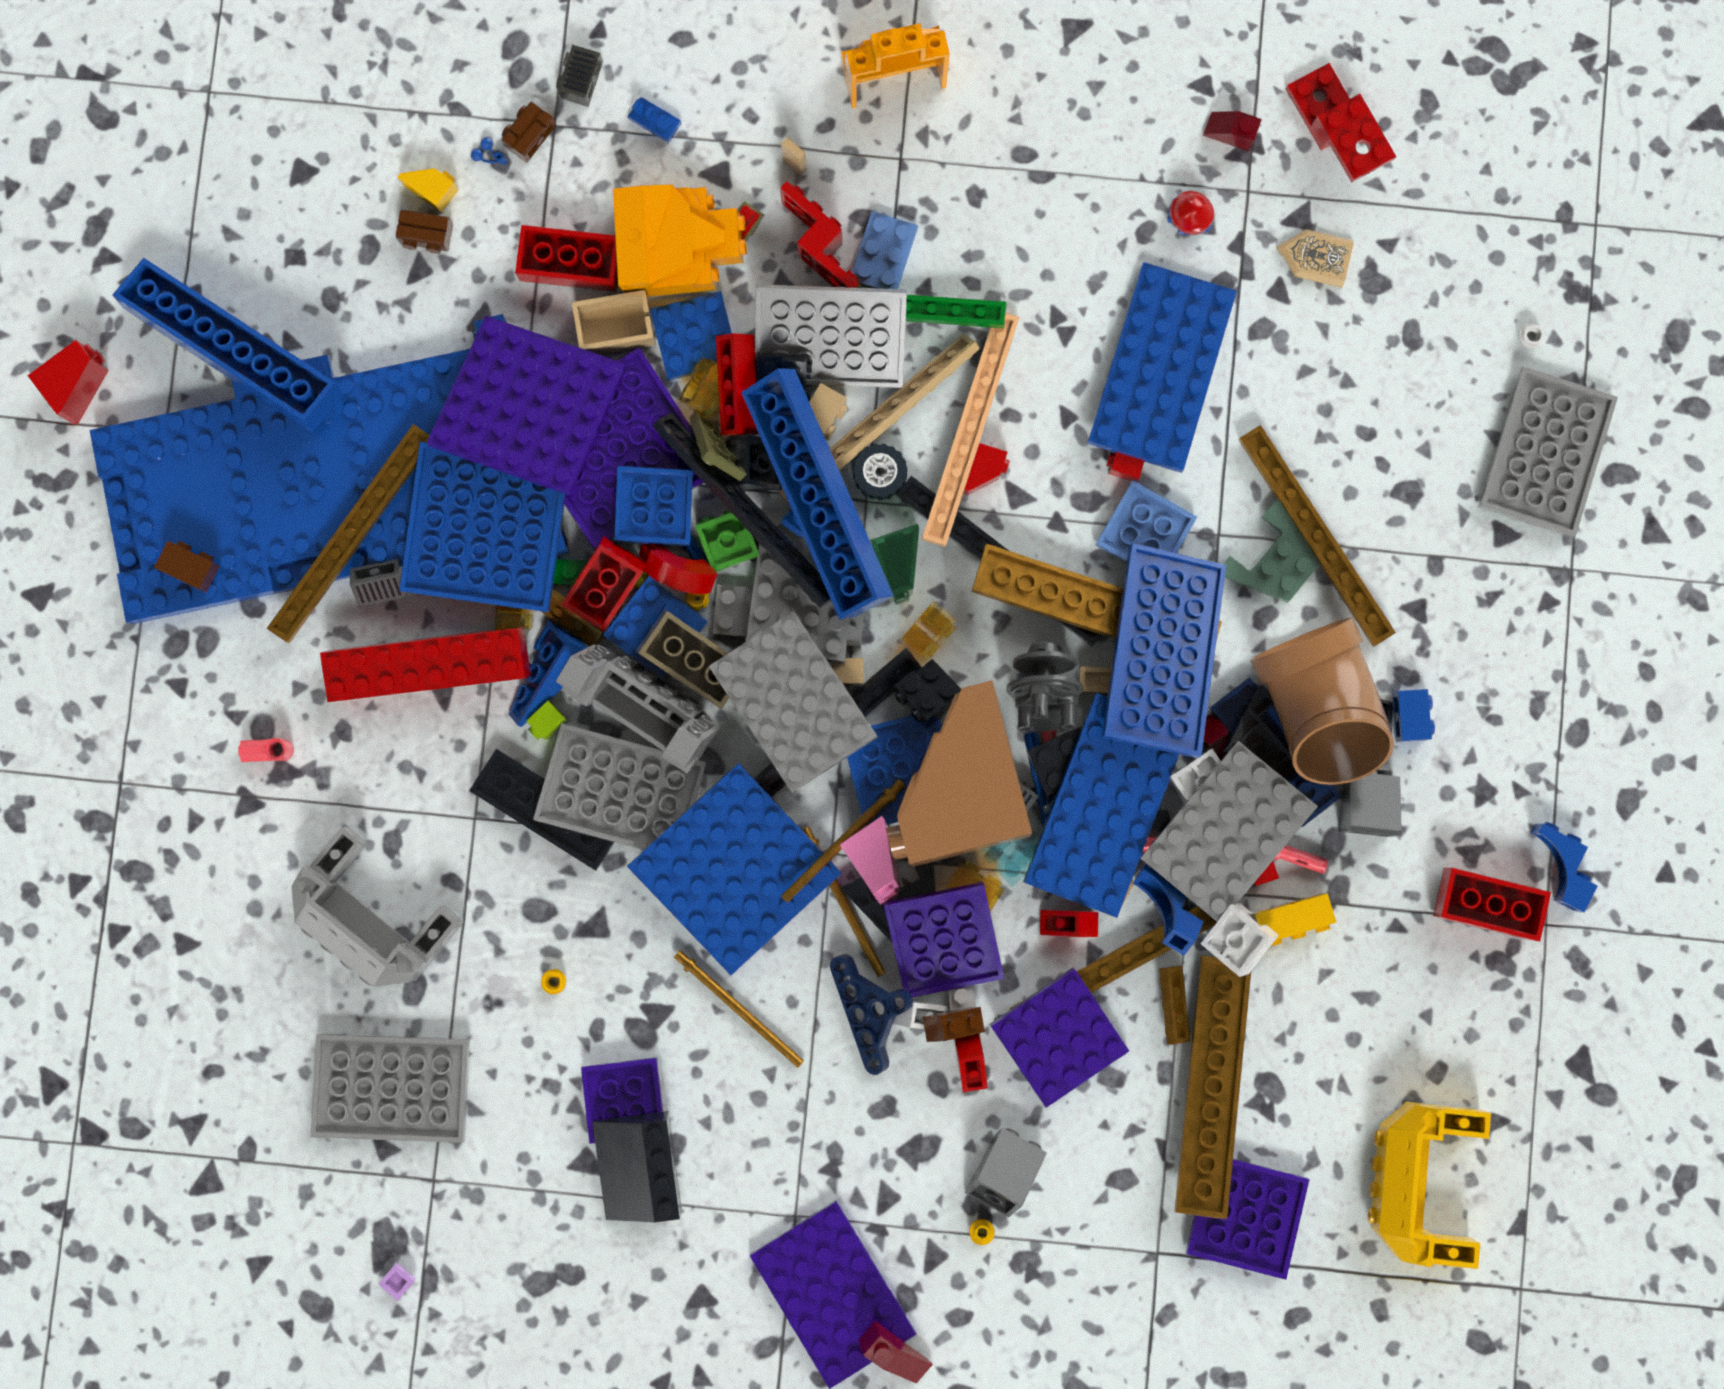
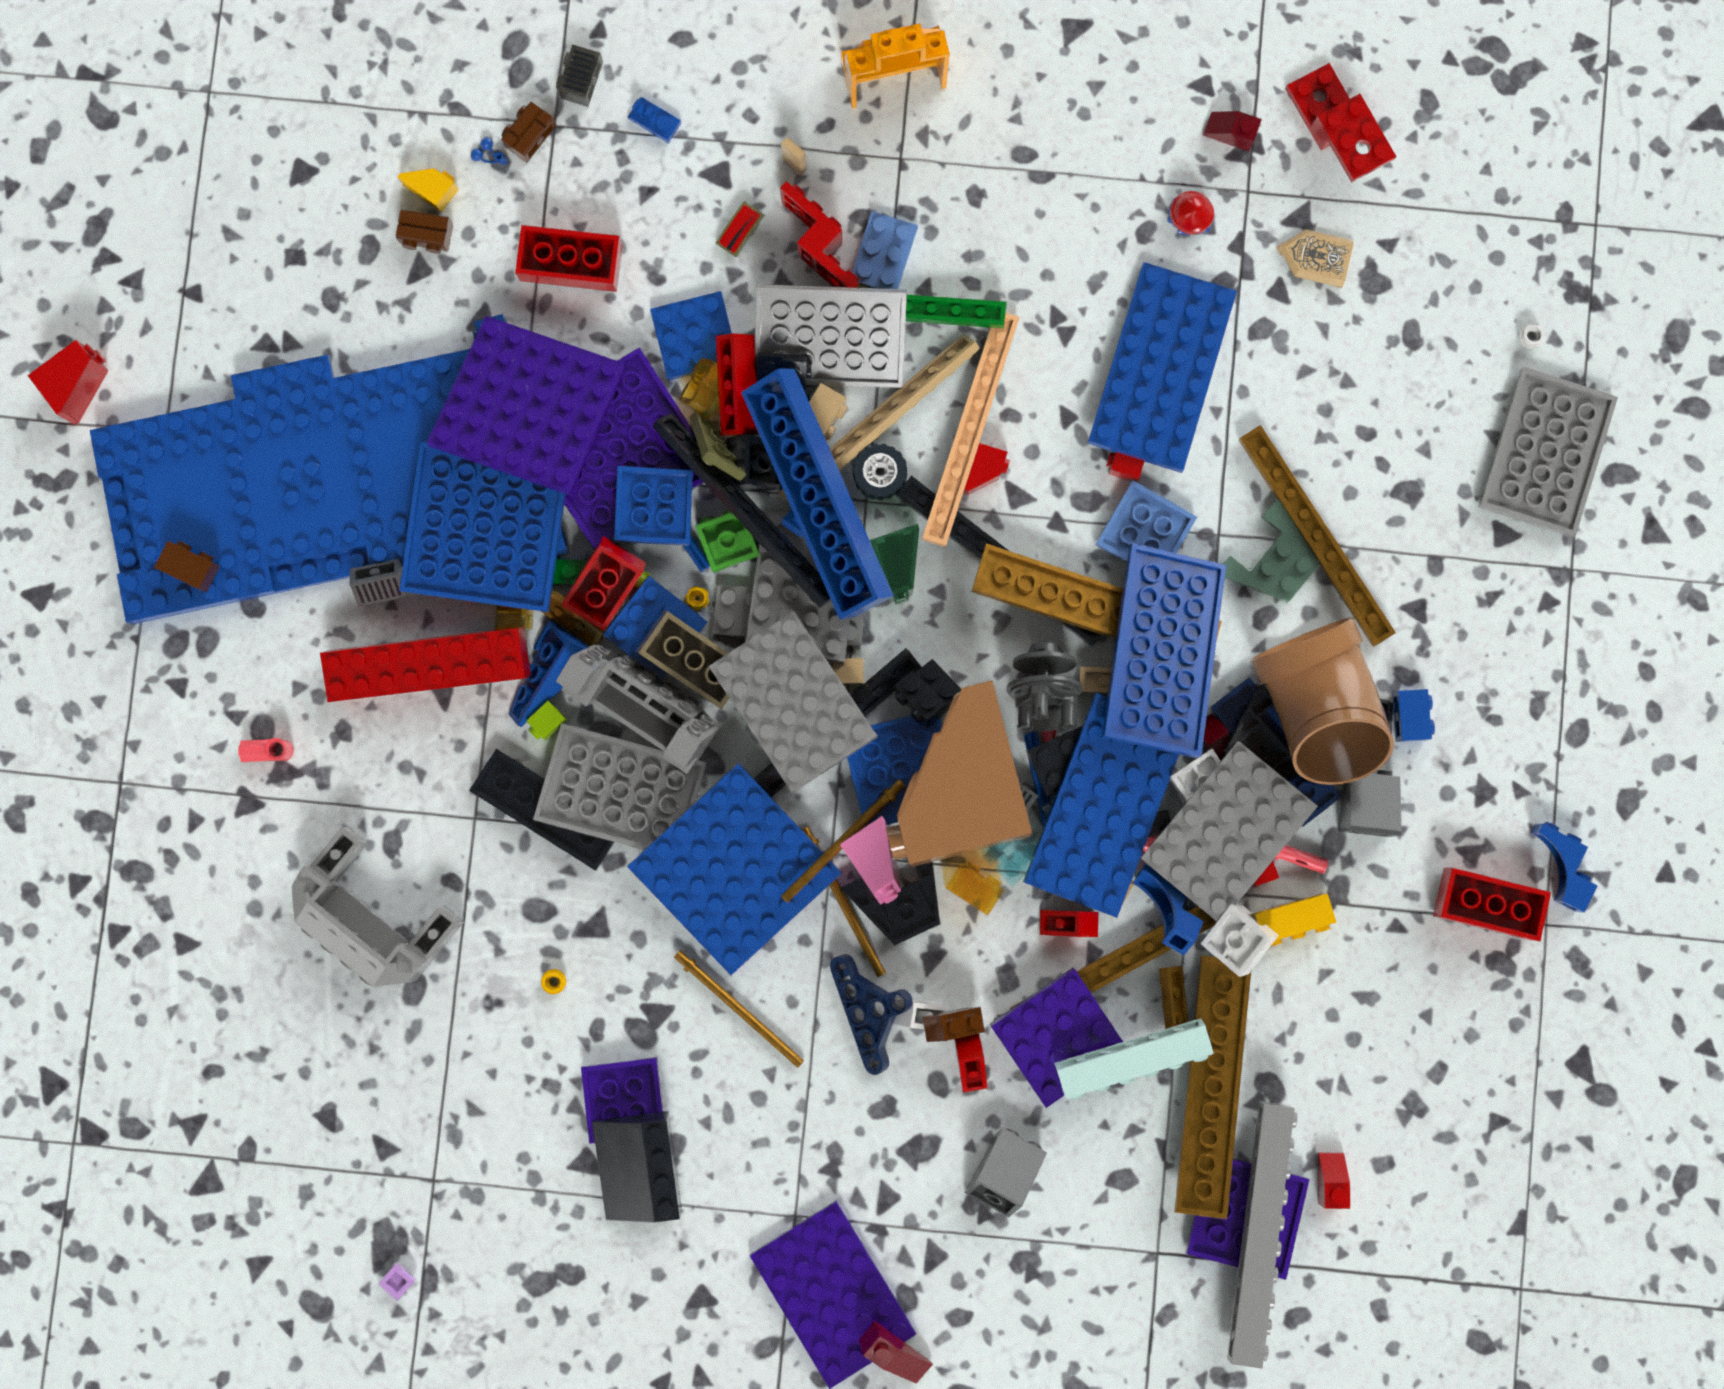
blue brick [112,258,344,433] -> none
pearl gold plate [266,424,430,644] -> none
light grey plate [310,1034,470,1143] -> none
tan piece [572,290,656,355] -> none
light orange panel [613,184,747,297] -> none
red arch [638,543,718,594] -> none
dark purple plate [884,882,1004,998] -> none
clear yellow brick [901,601,957,659] -> none
white plate [947,986,976,1010] -> none
yellow plate [969,1219,995,1245] -> none
yellow wedge [1367,1101,1491,1269] -> none
none -> light aqua brick [1055,1018,1214,1099]
none -> light grey brick [1227,1101,1297,1369]
none -> red slope [1318,1152,1350,1209]

